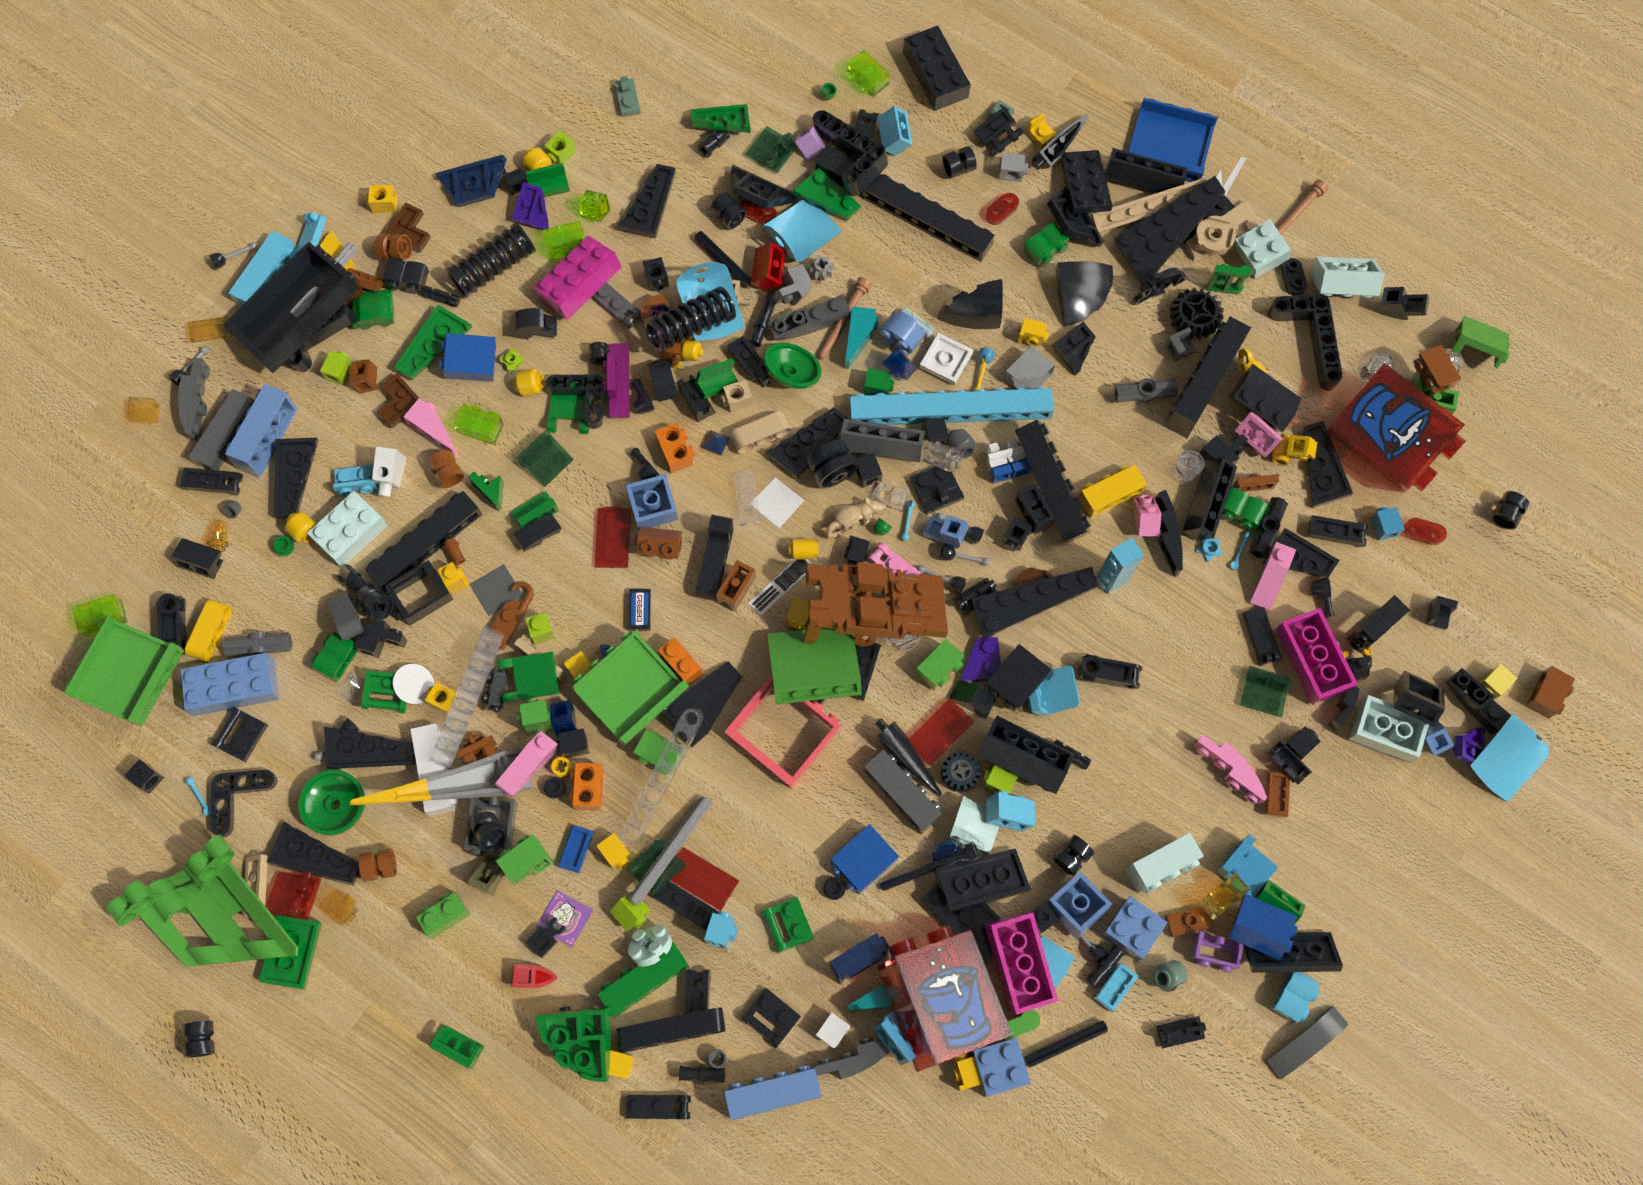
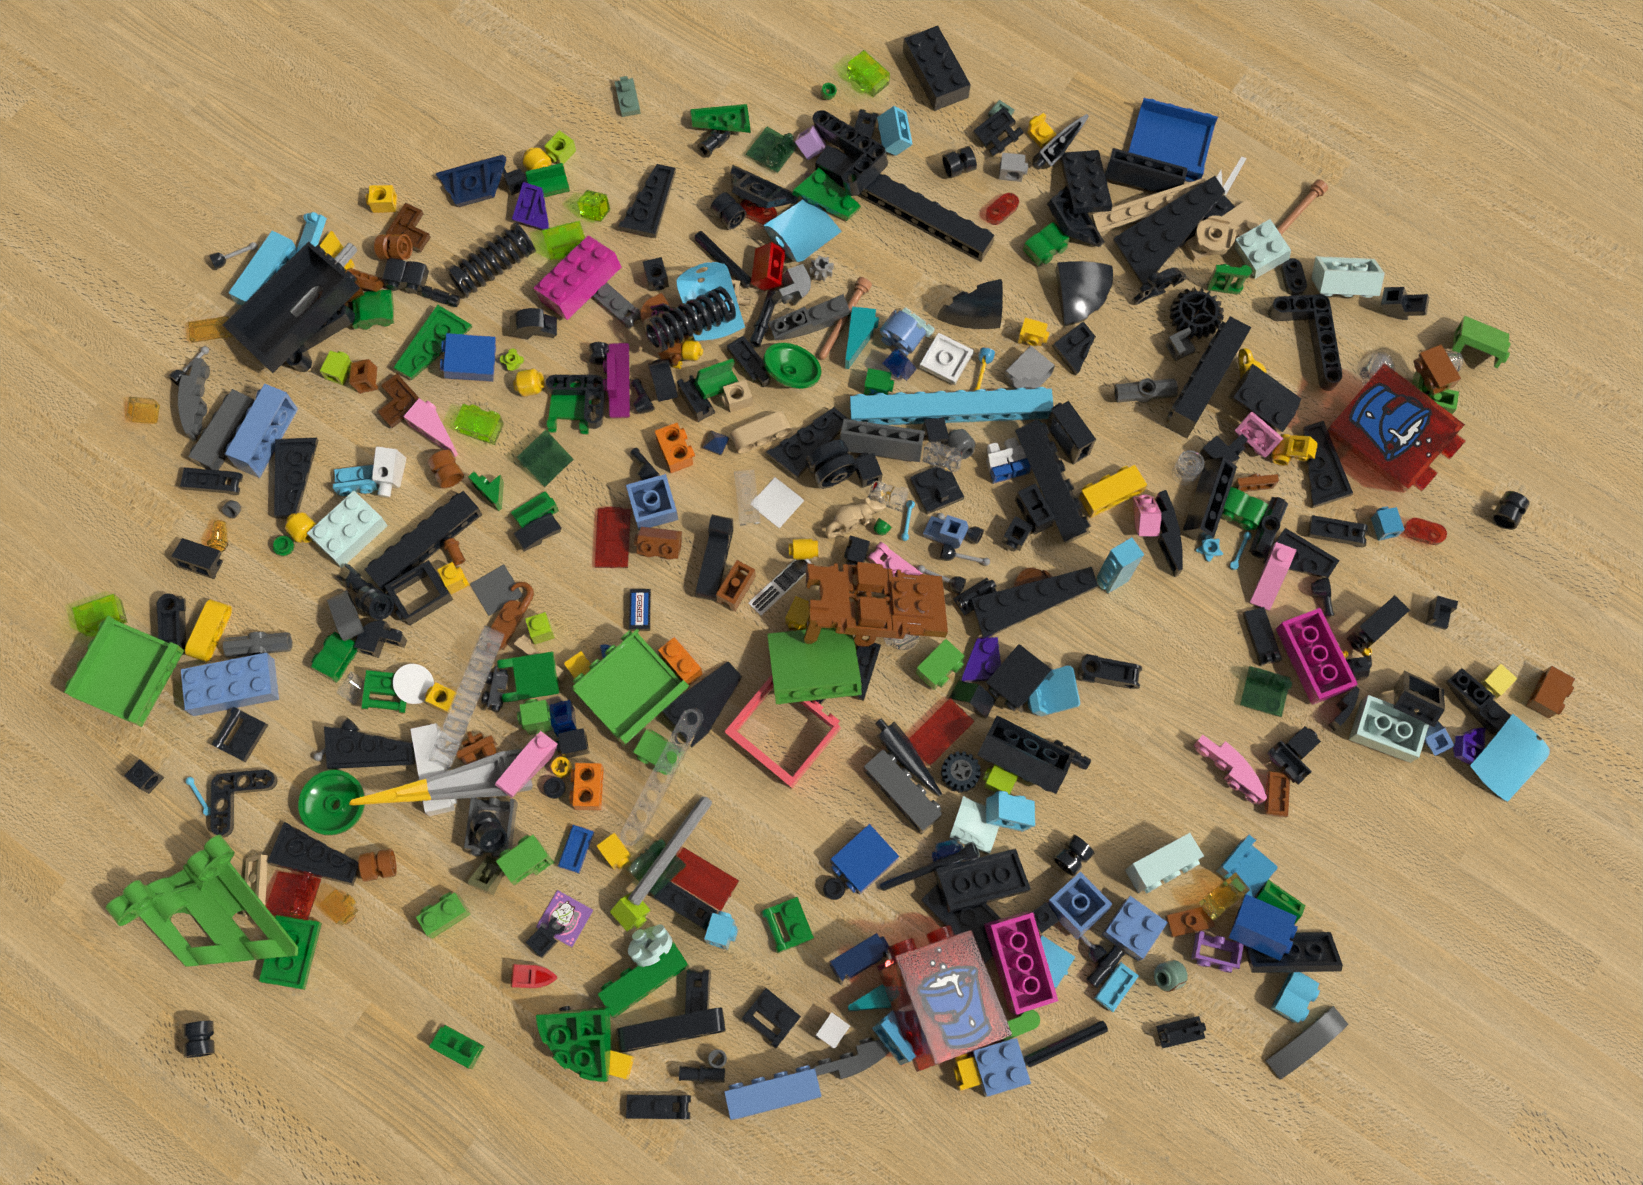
none -> black window [1047,400,1096,465]

